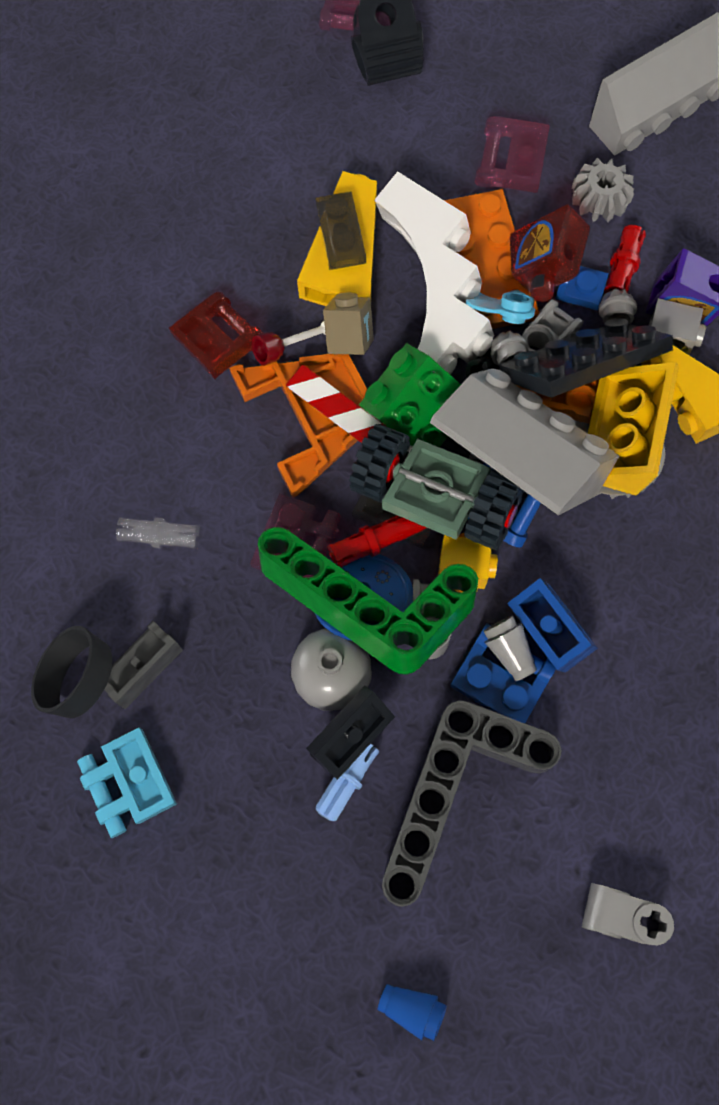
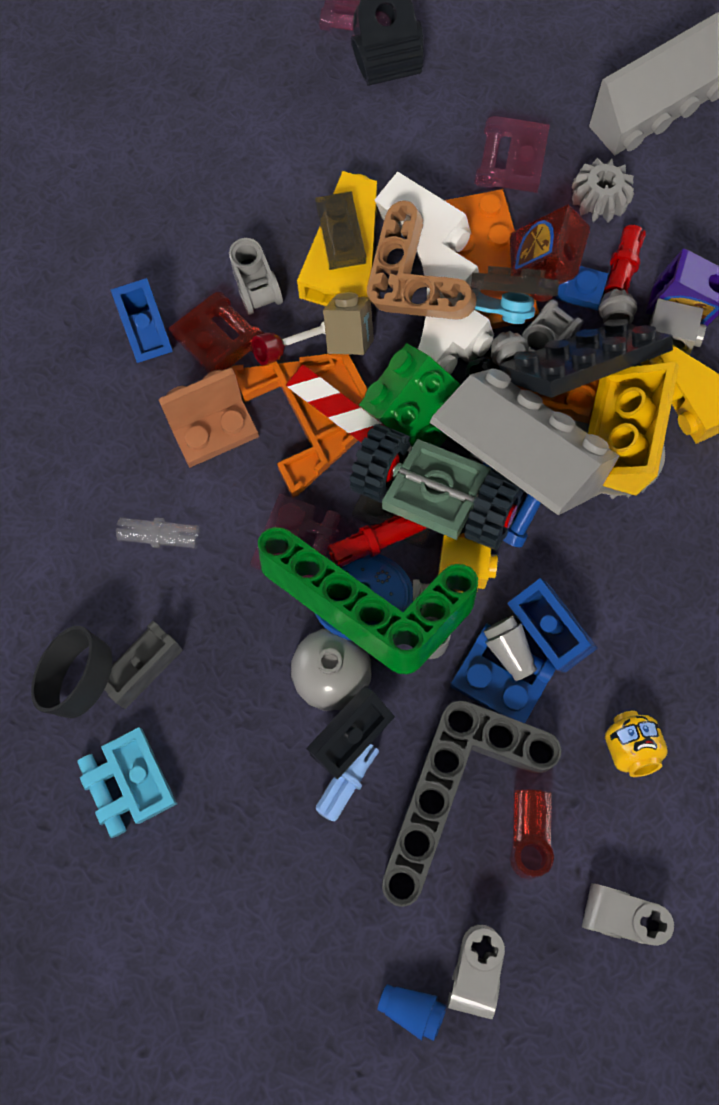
none -> blue slope [110,278,173,363]
none -> nougat bracket [159,368,259,468]
none -> light grey piece [229,238,283,315]
none -> medium nougat beam [367,201,477,320]
none -> light grey piece [447,925,505,1020]
none -> clear smoke plate [471,266,559,296]
none -> clear red piece [510,789,554,880]
none -> yellow head [605,711,668,777]

